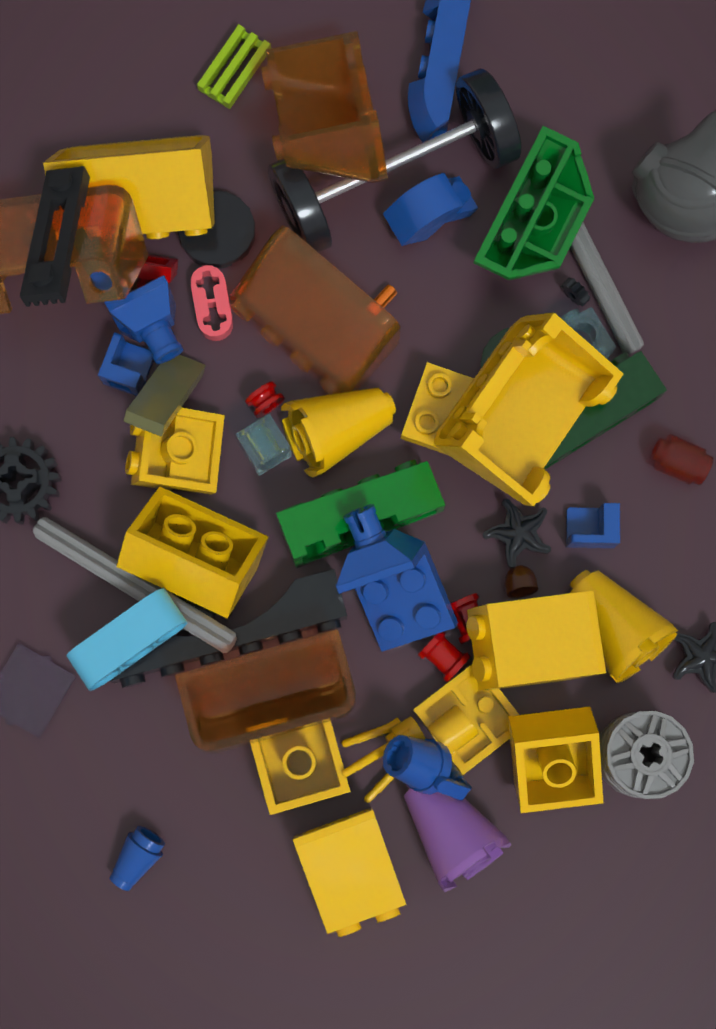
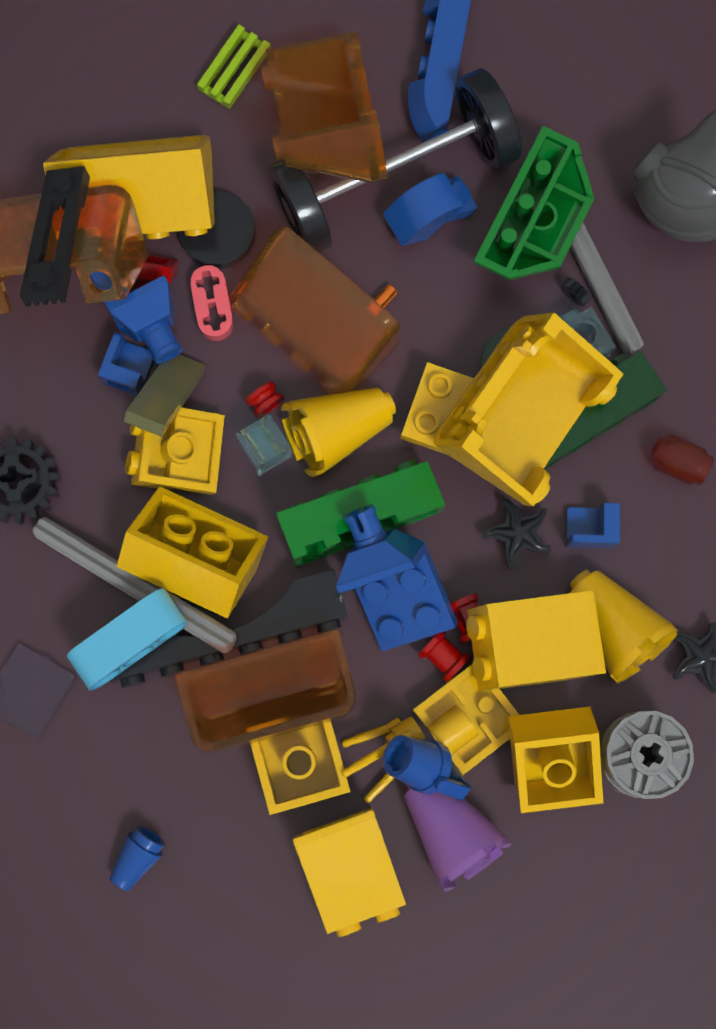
reddish brown hinge [505,565,538,598] -> none

